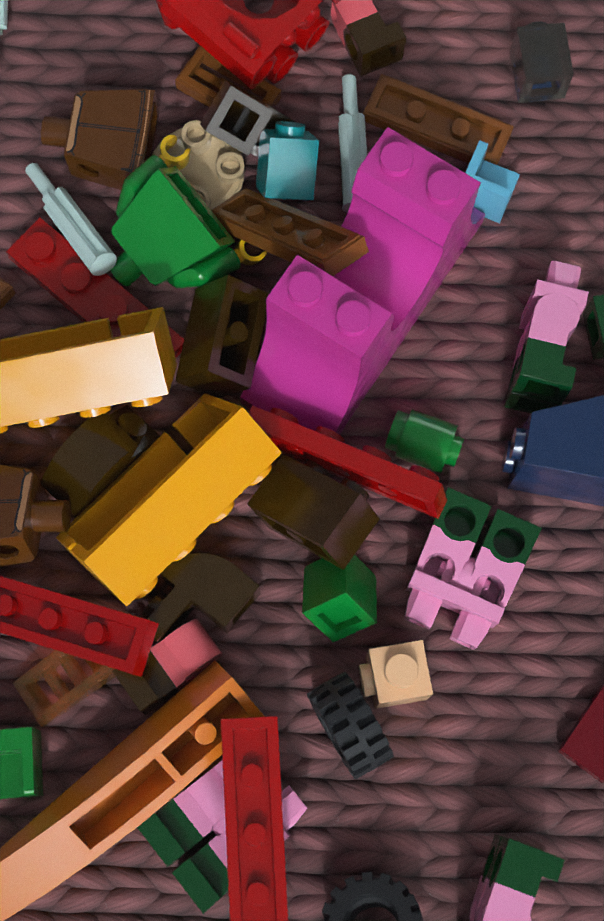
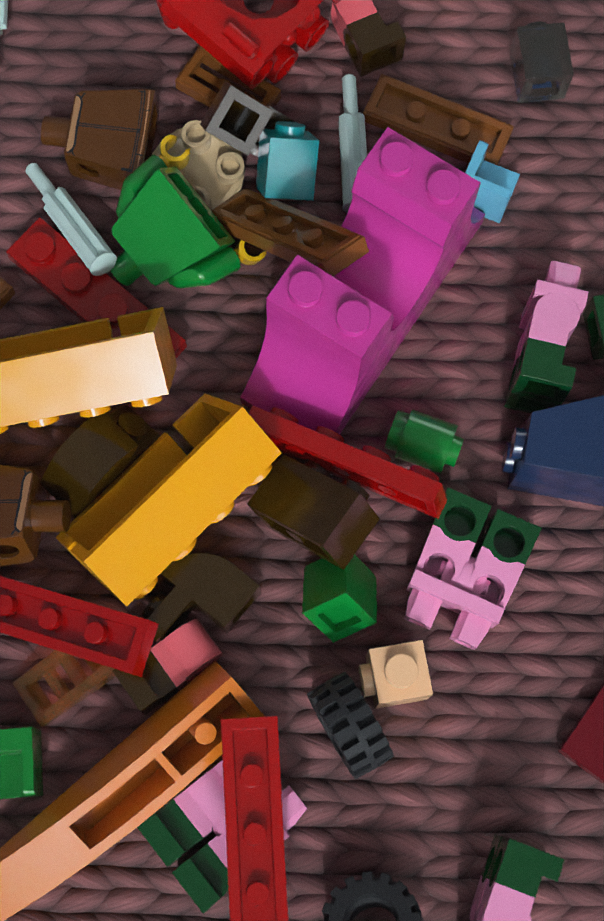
dark brown brick [175,275,269,398] -> none

